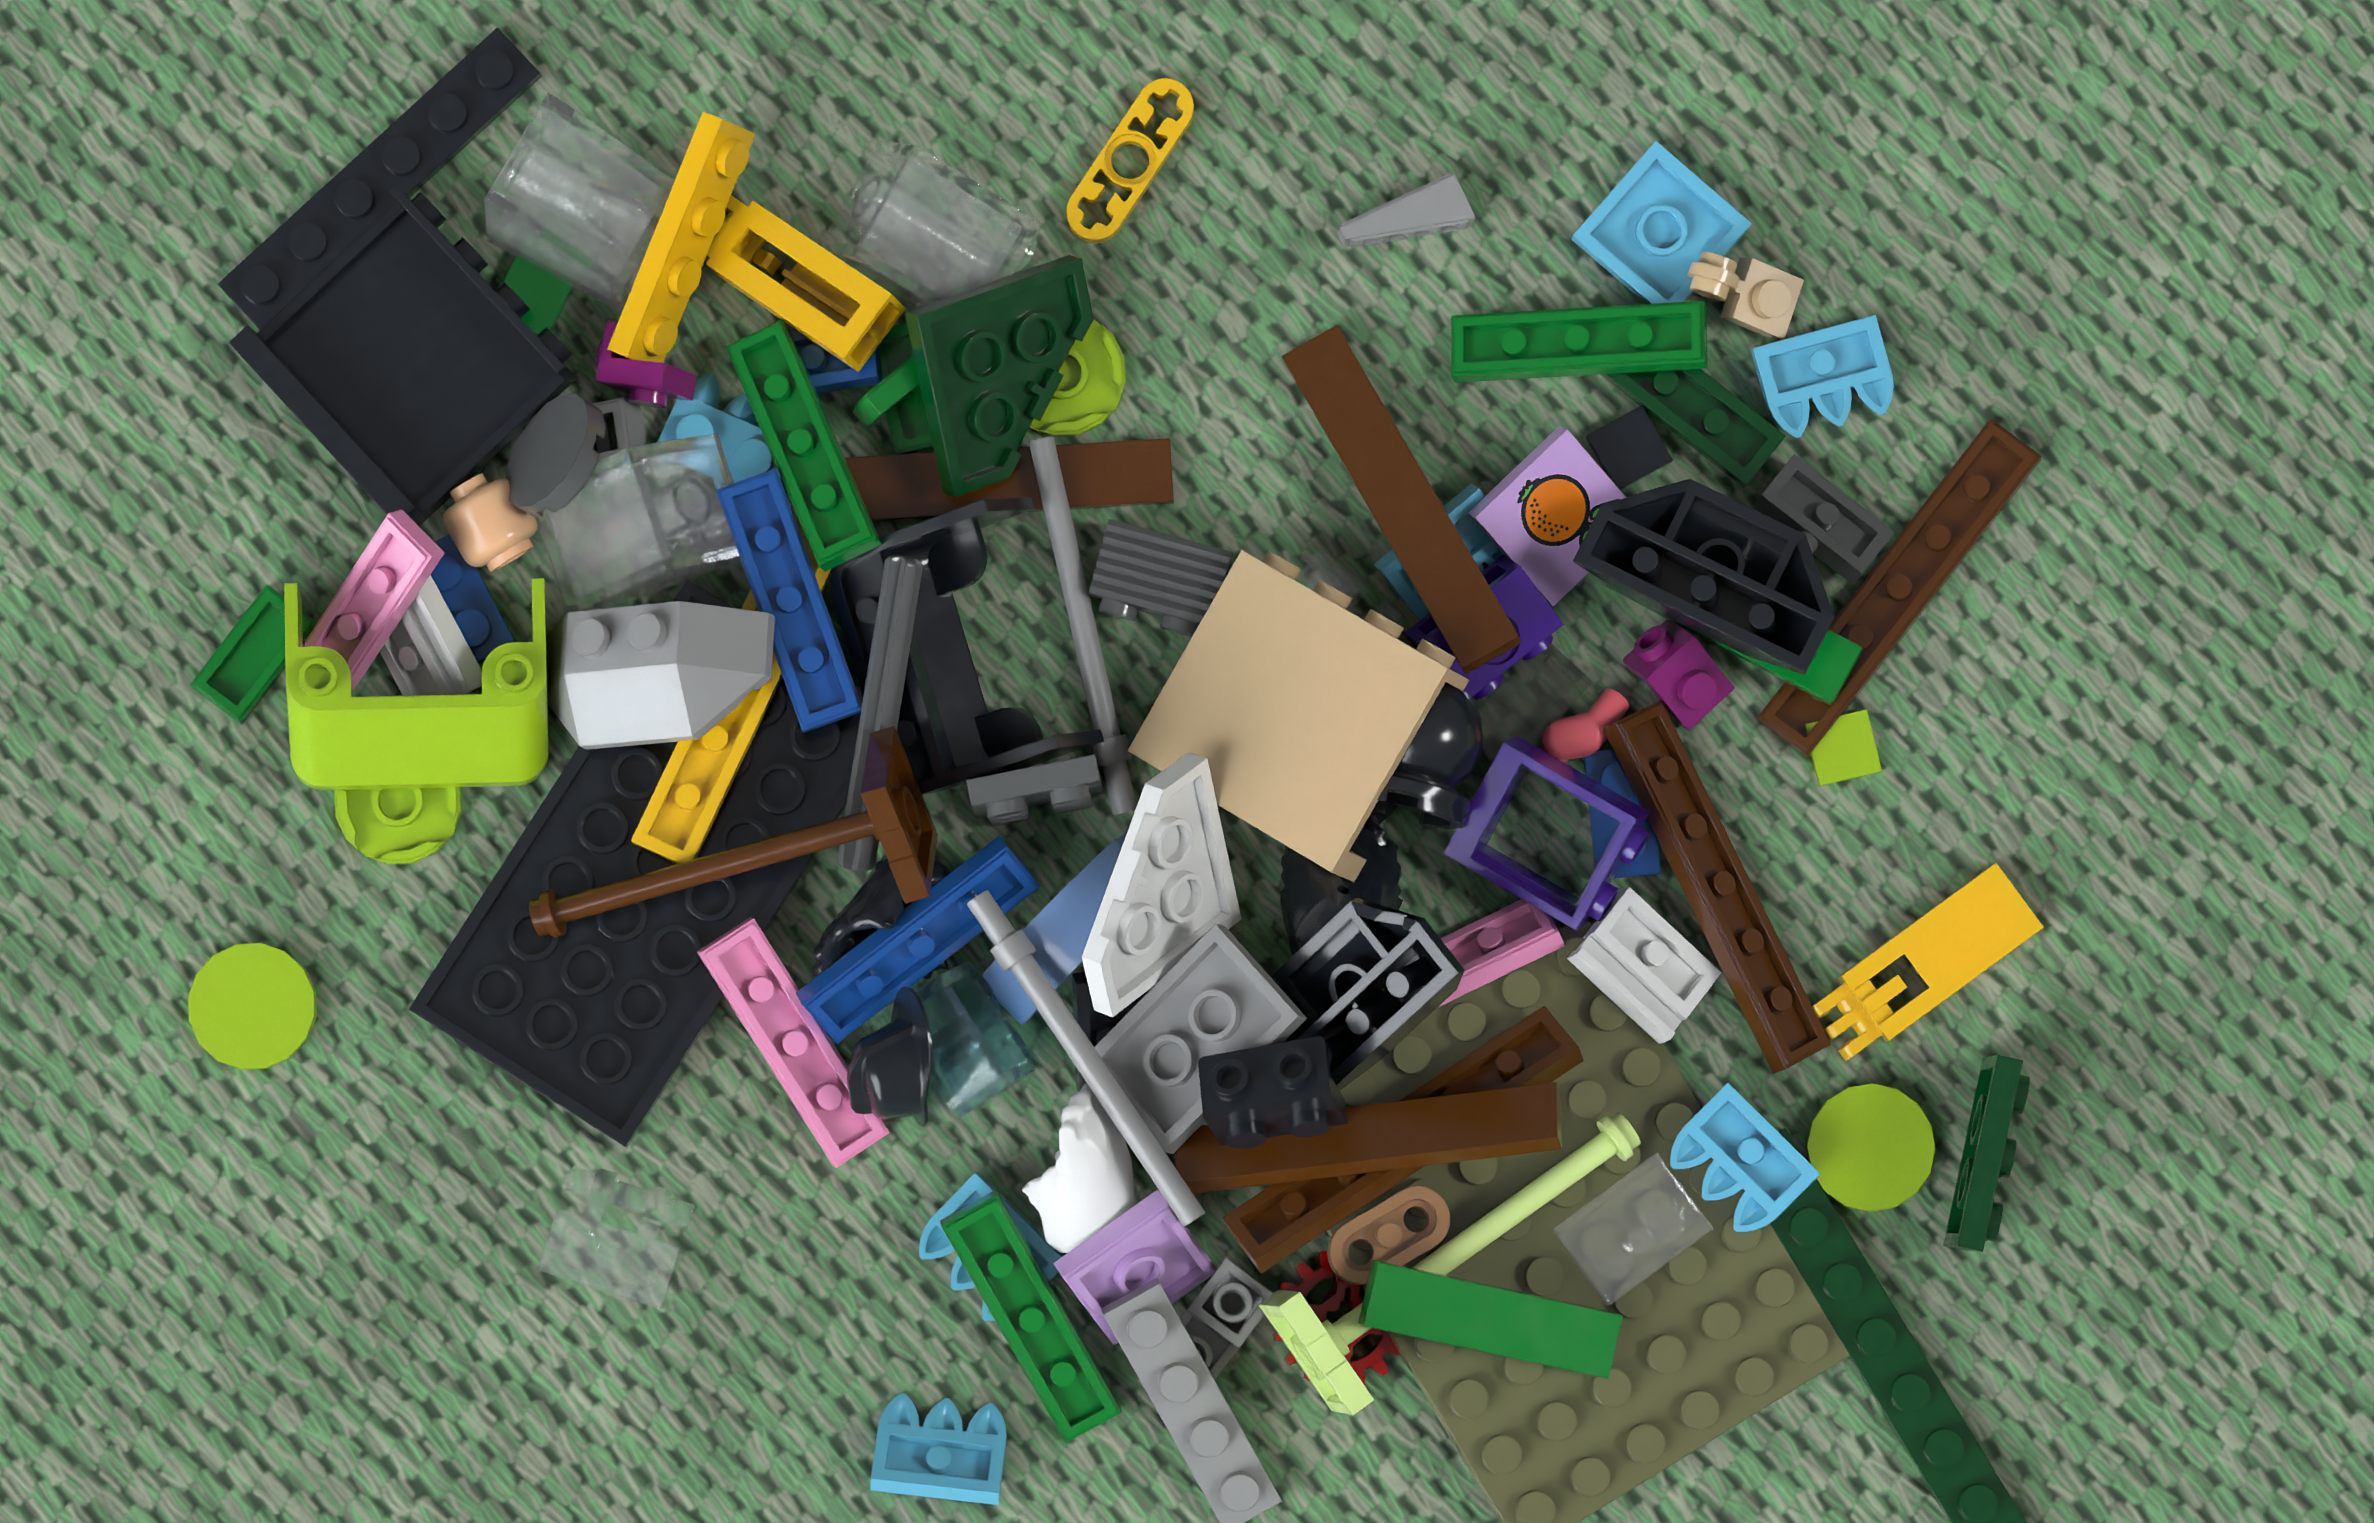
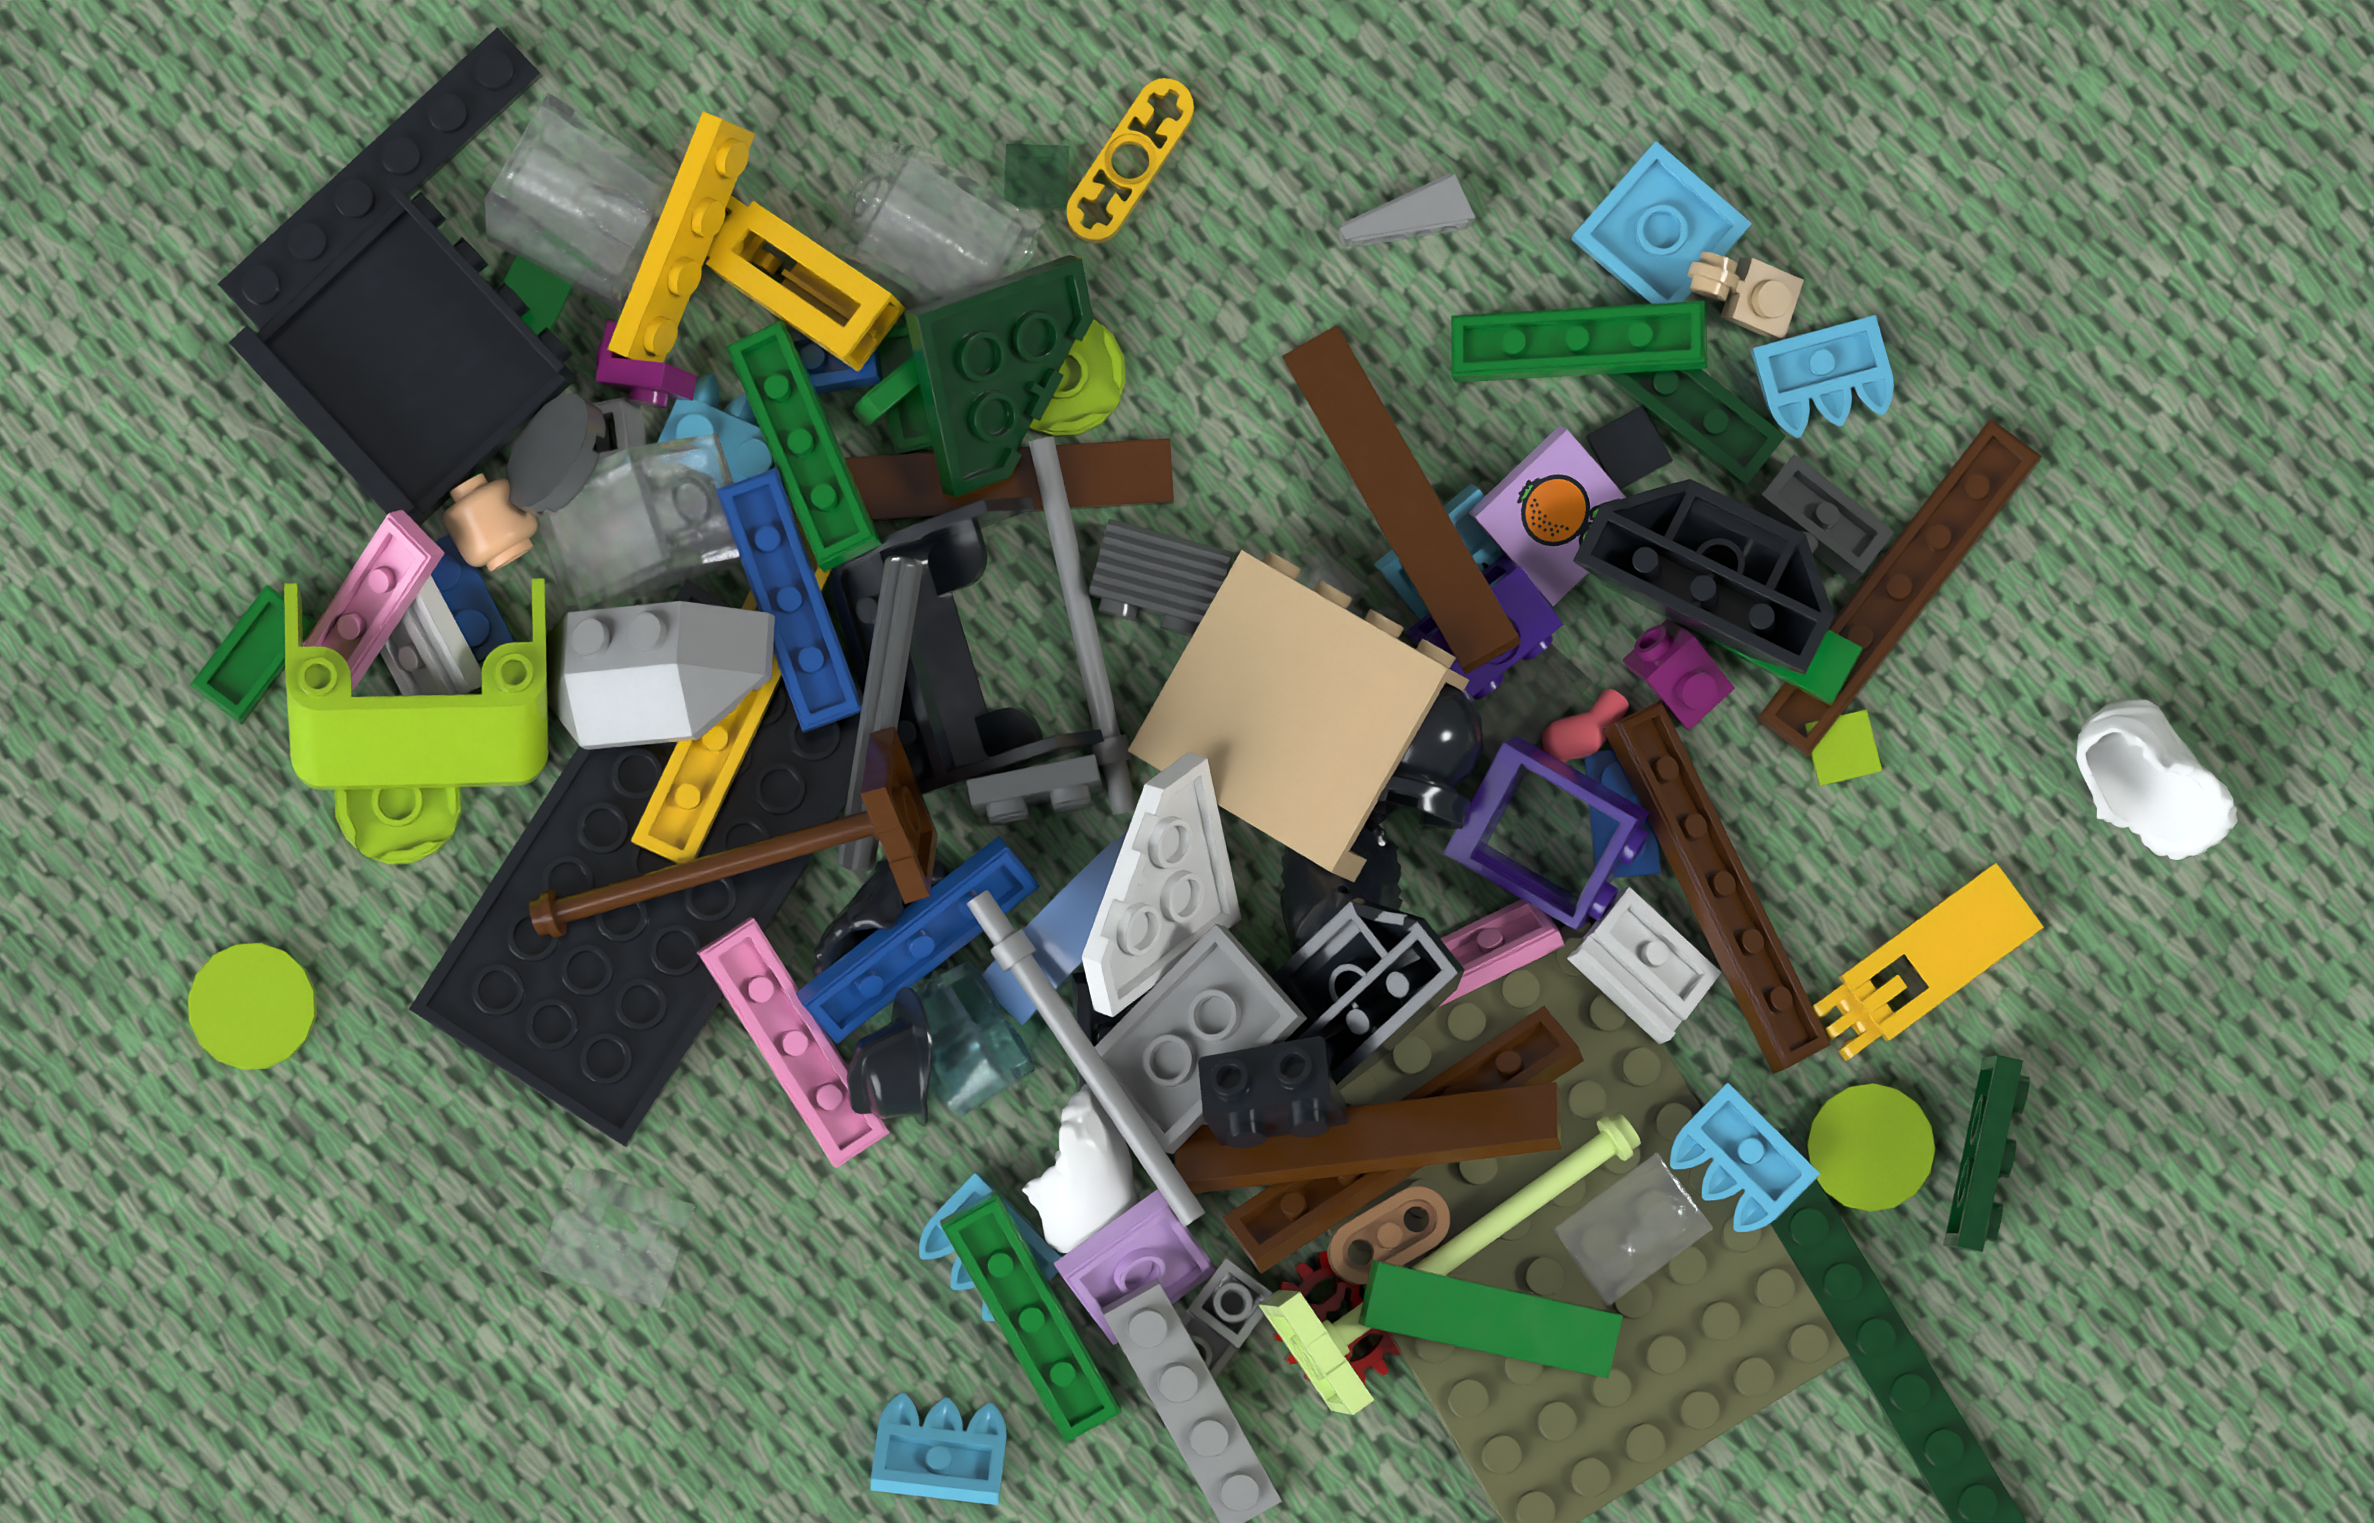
none -> clear green tile [1004,144,1070,211]
none -> white piece [2076,697,2238,860]

